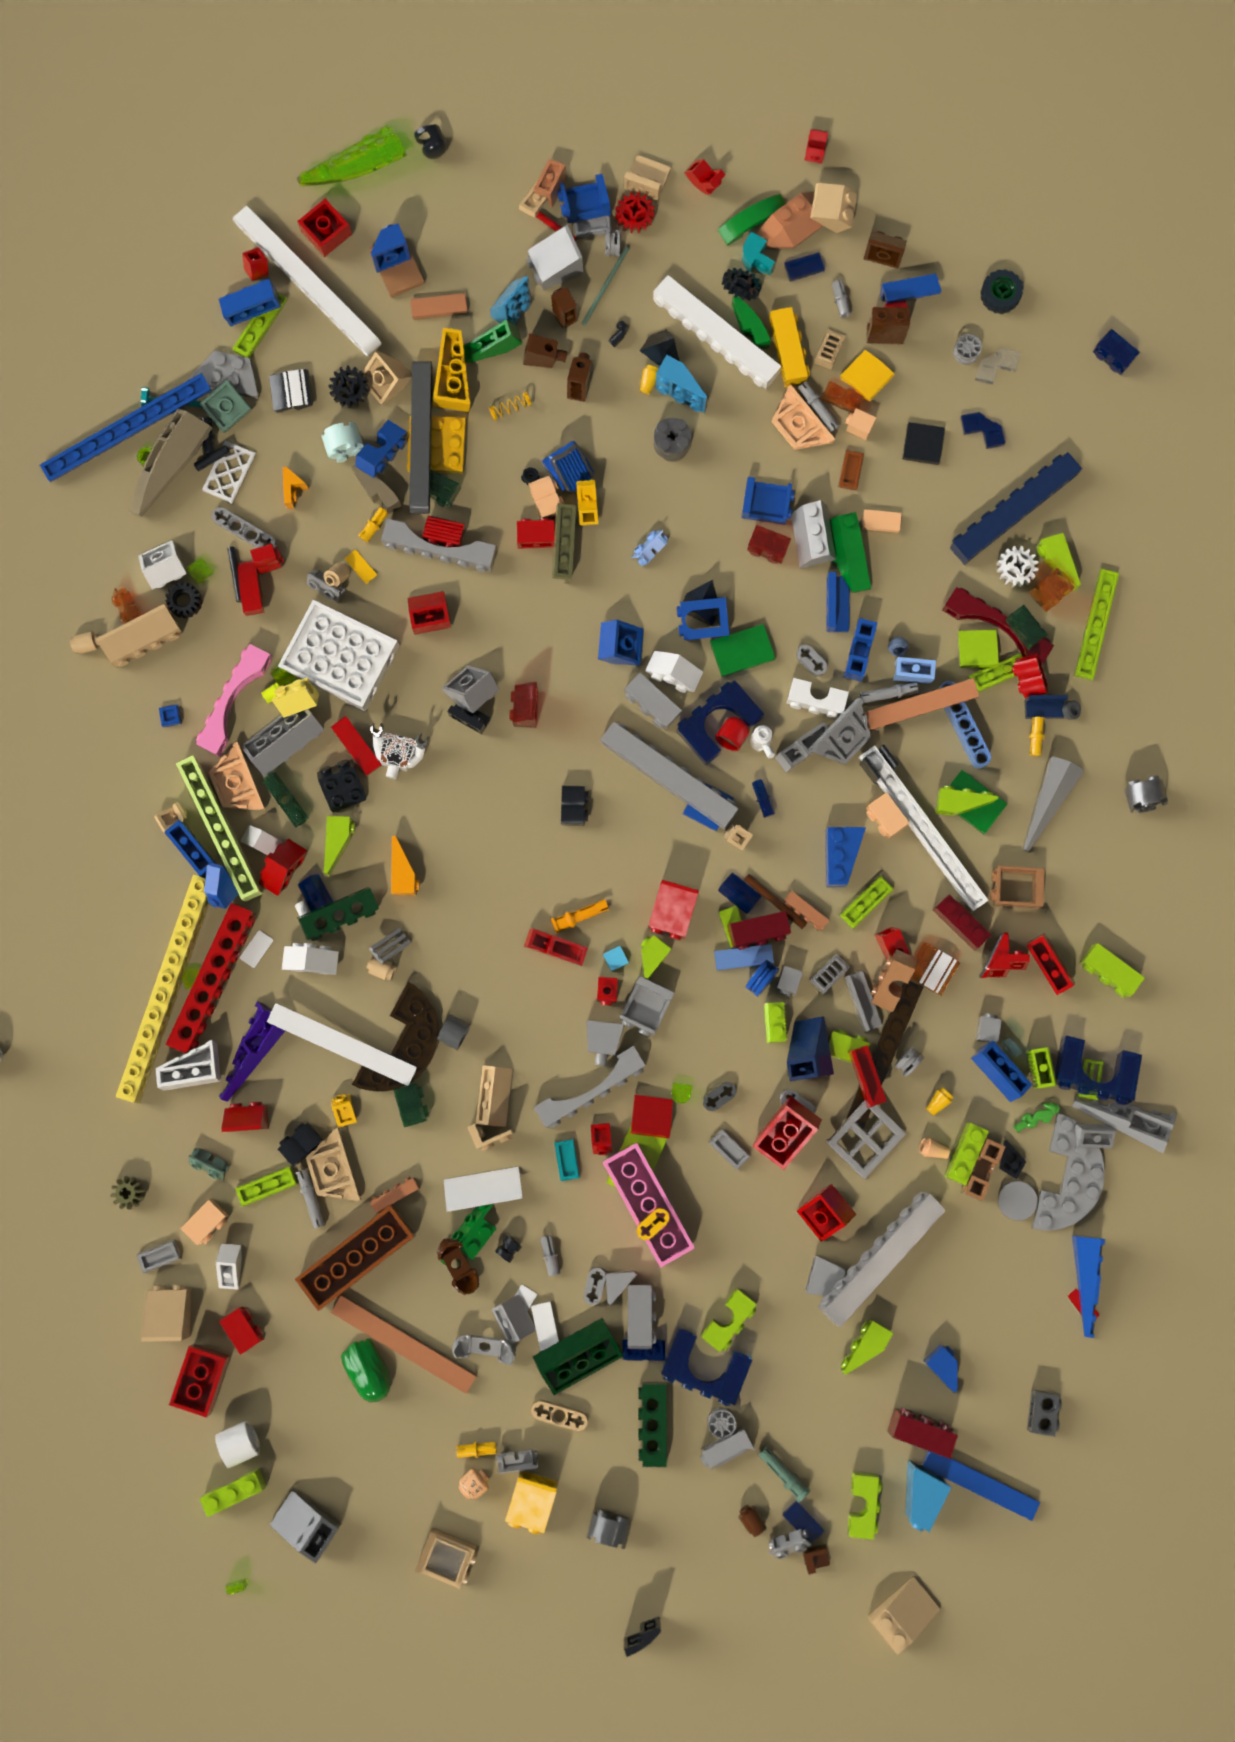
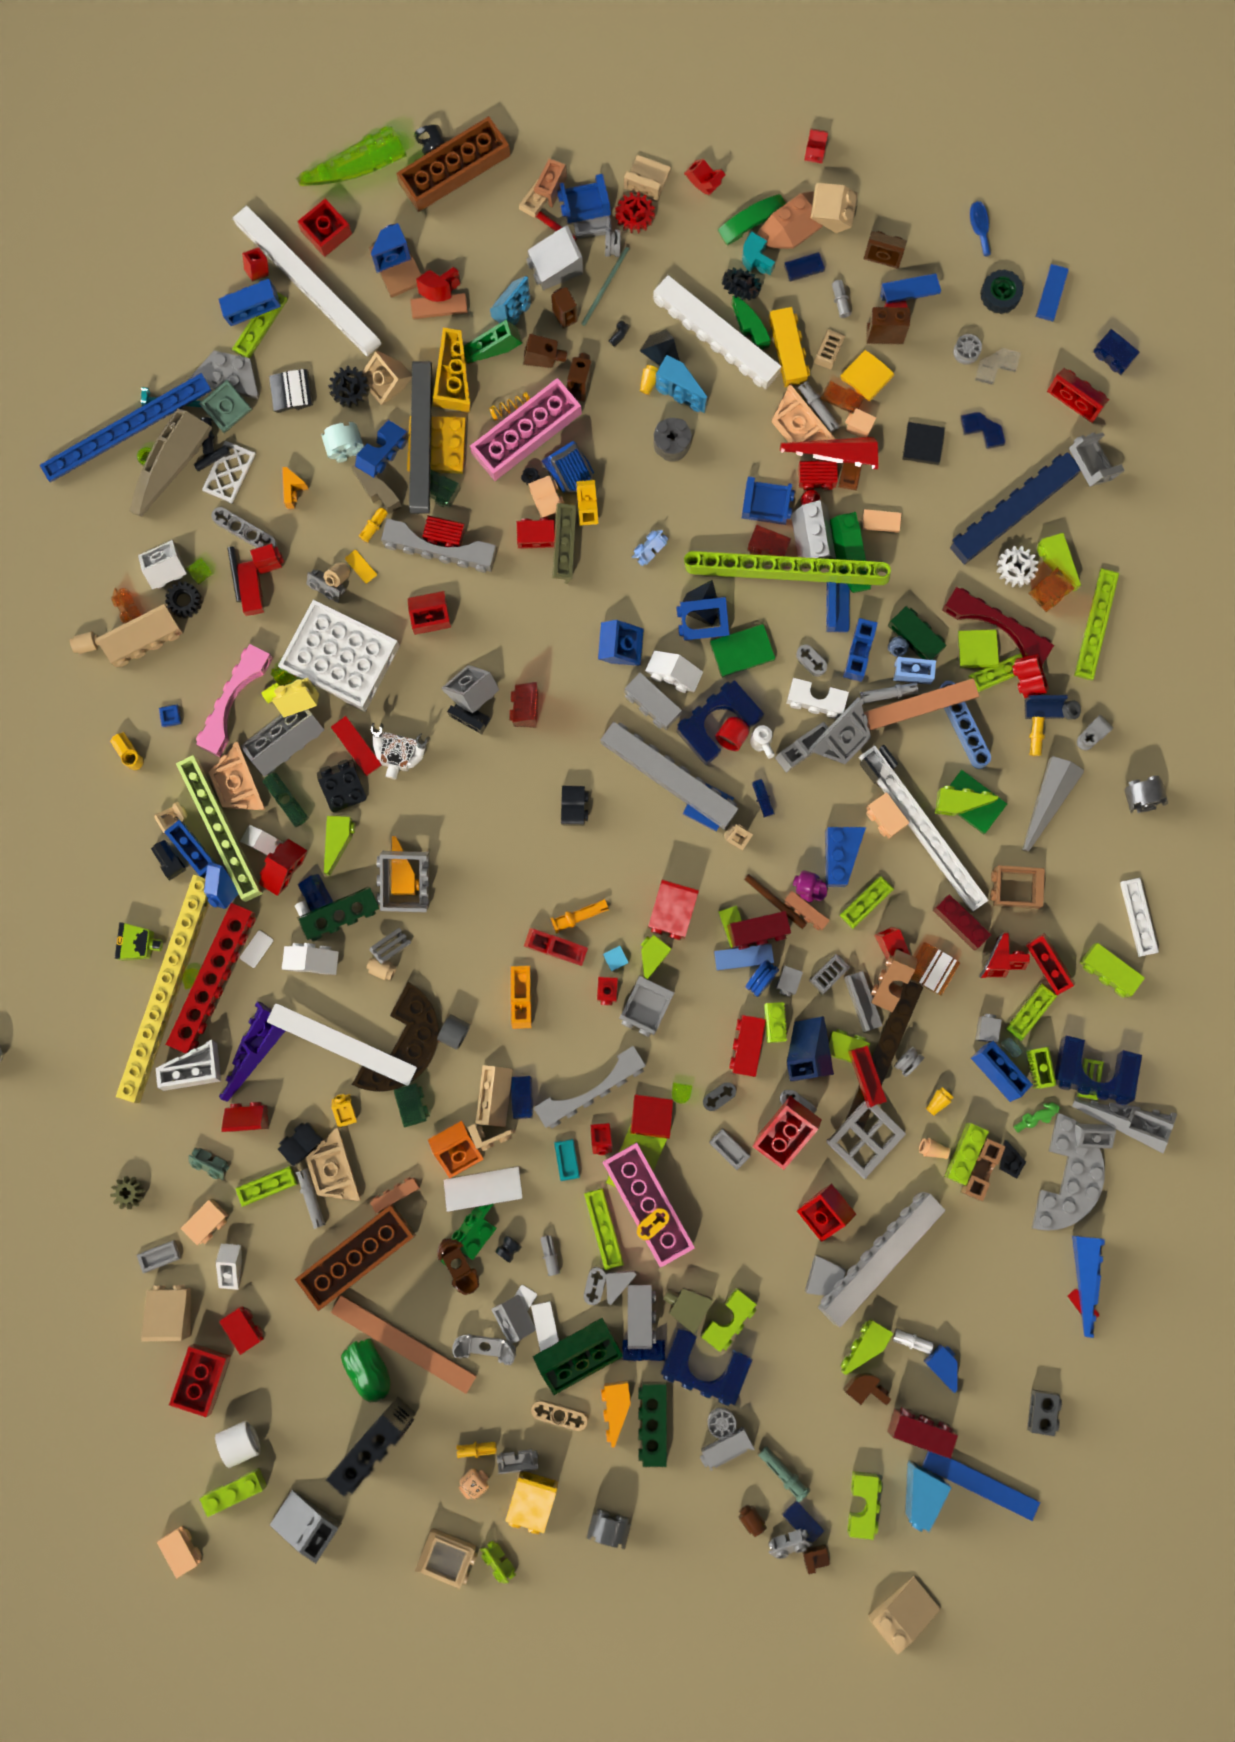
clear neon green tile [225,1578,248,1595] -> none
light grey torso [587,1020,624,1066] -> none
black slope [624,1617,661,1657] -> none
clear blue slope [718,872,762,914] -> none
light grey tile [998,1181,1038,1221] -> none
clear green brick [1005,605,1048,650] -> none
none -> yellow piece [110,732,144,770]
none -> lime torso [115,922,163,961]
none -> black piece [151,840,186,881]
none -> light nougat brick [157,1525,202,1578]
none -> black brick [326,1397,415,1497]
none -> light grey window [377,850,429,912]
none -> dark orange brick [396,116,510,212]
none -> red brick [416,267,460,302]
none -> orange slope [428,1121,484,1178]
none -> bright pink brick [470,378,582,481]
none -> lime hinge [480,1540,516,1583]
none -> light orange slope [511,966,532,1029]
none -> clear blue slope [511,1076,533,1119]
none -> lime tile [584,1188,624,1270]
none -> light orange slope [601,1381,631,1448]
none -> olive torso [663,1288,713,1334]
none -> lime beam [684,551,891,585]
none -> red brick [729,1015,766,1077]
none -> red wedge [780,437,879,470]
none -> magenta head [793,870,827,902]
none -> red brick [798,461,838,491]
none -> red piece [801,490,821,505]
none -> reddish brown brick [843,1373,892,1406]
none -> dark green brick [888,606,947,660]
none -> white axle [893,1329,933,1354]
none -> blue piece [970,201,991,257]
none -> lime tile [1005,984,1057,1041]
none -> blue tile [1035,264,1069,322]
none -> red slope [1047,368,1110,423]
none -> light grey panel [1069,432,1125,487]
none -> light grey piece [1077,715,1114,750]
none -> white tile [1120,878,1159,957]

